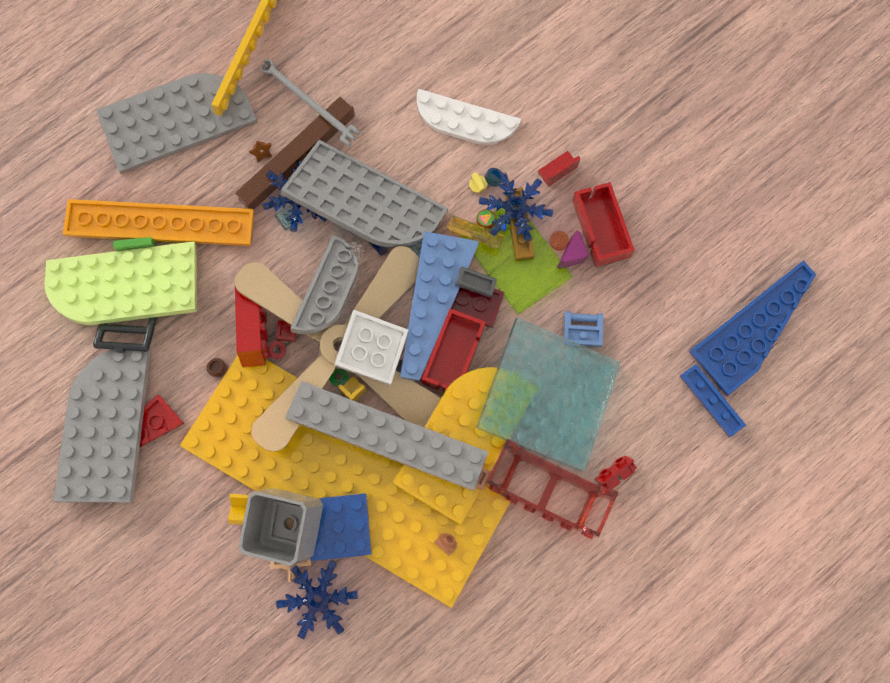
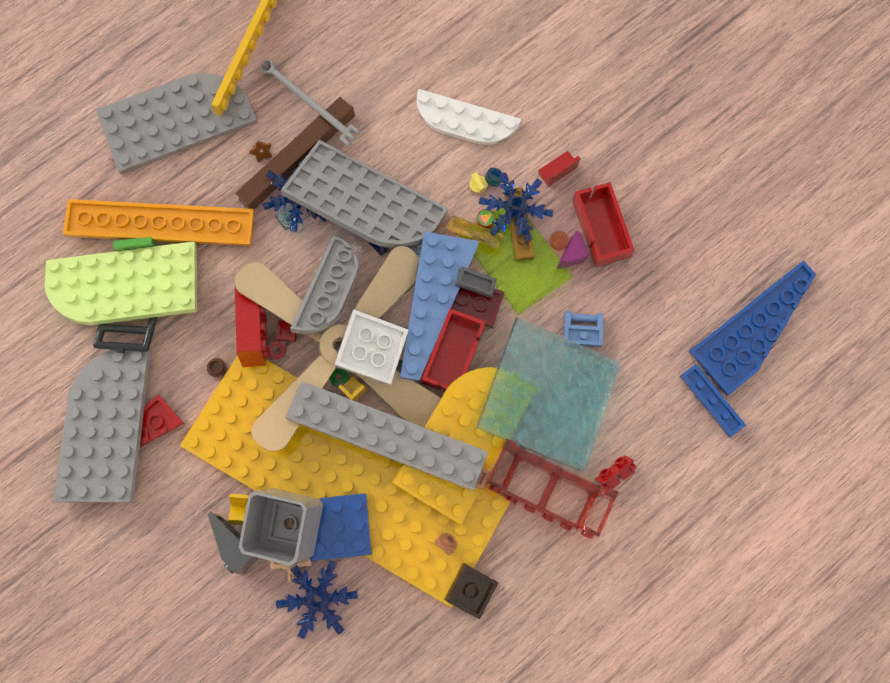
none -> dark grey slope [208,512,259,574]
none -> dark brown tile [444,563,498,620]

